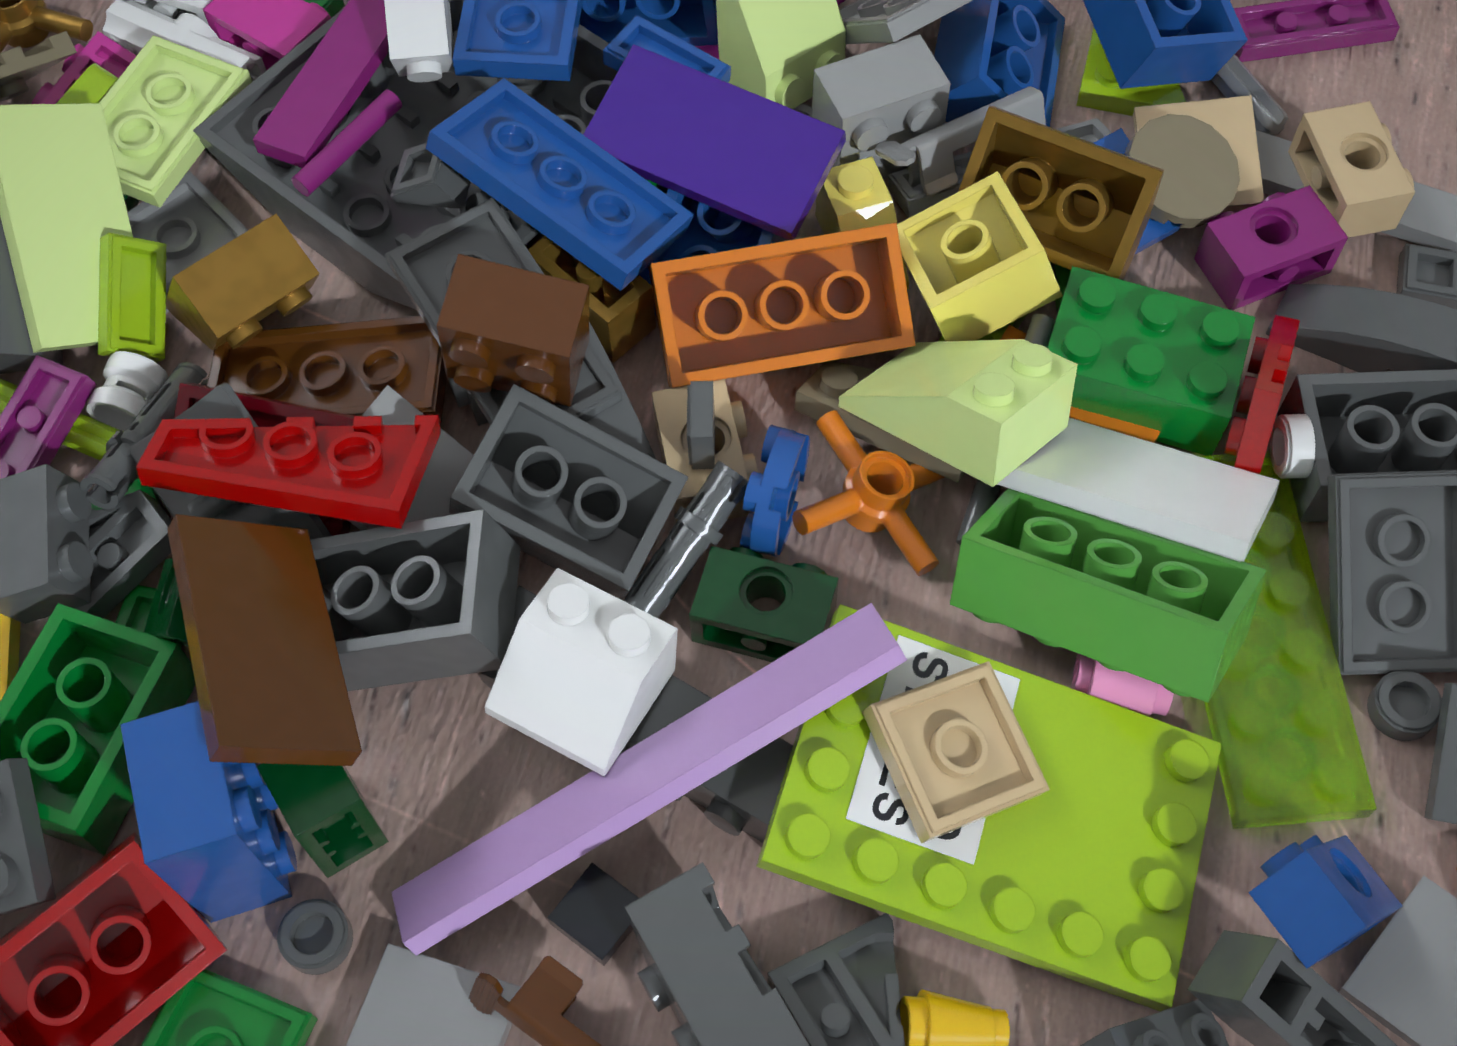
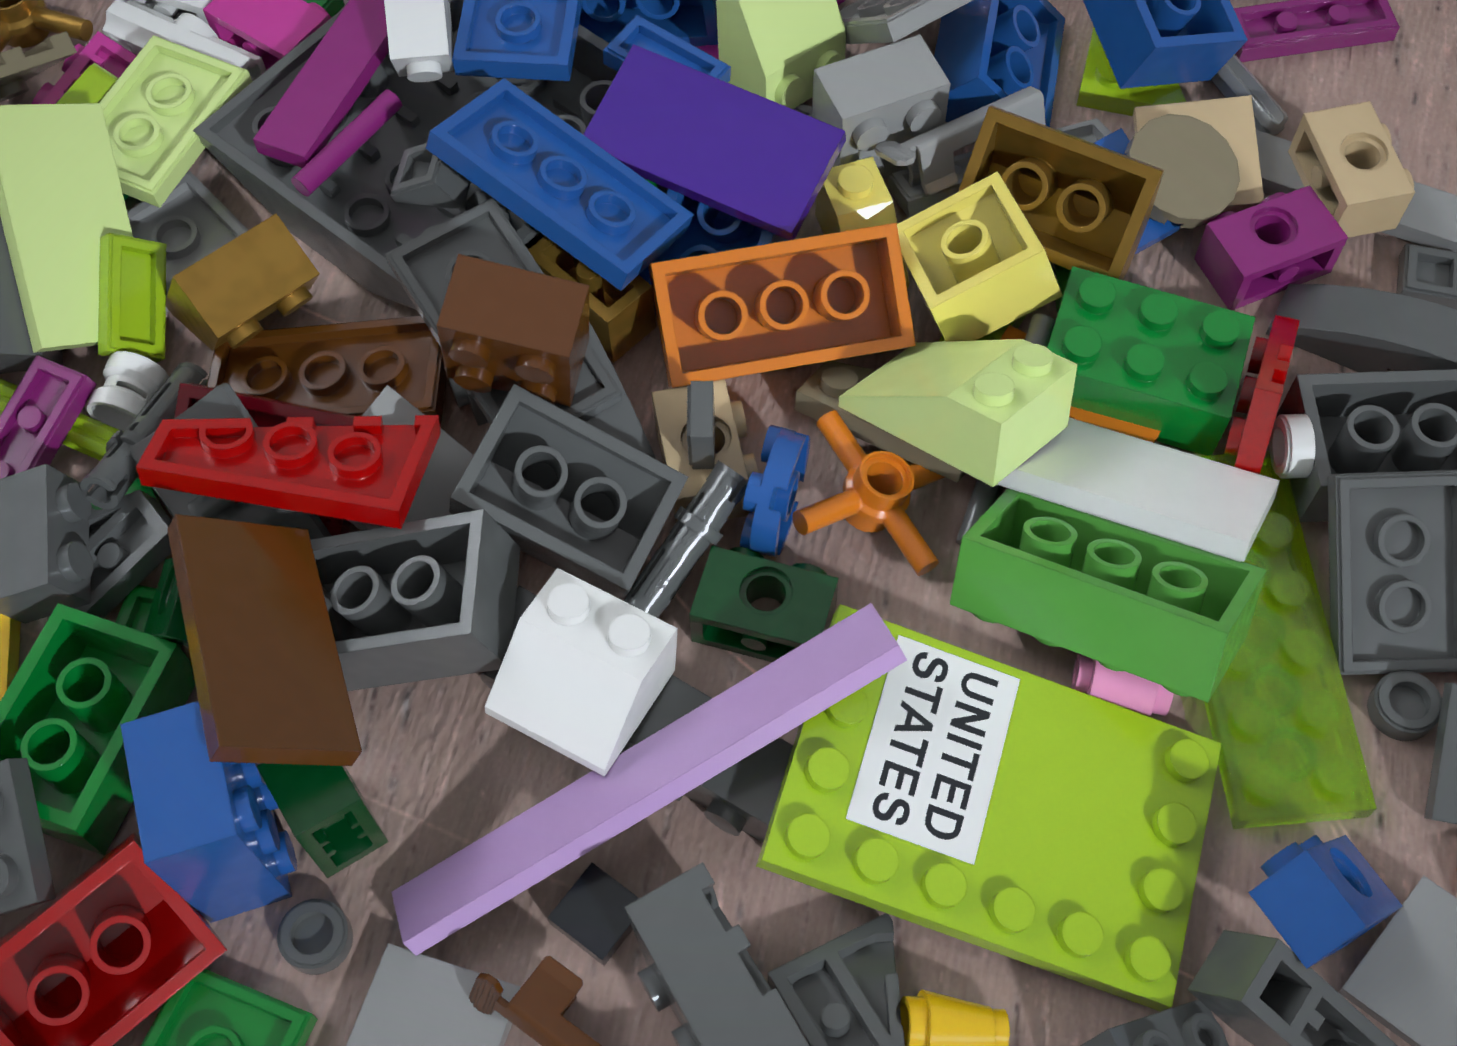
tan tile [862,661,1050,844] -> none

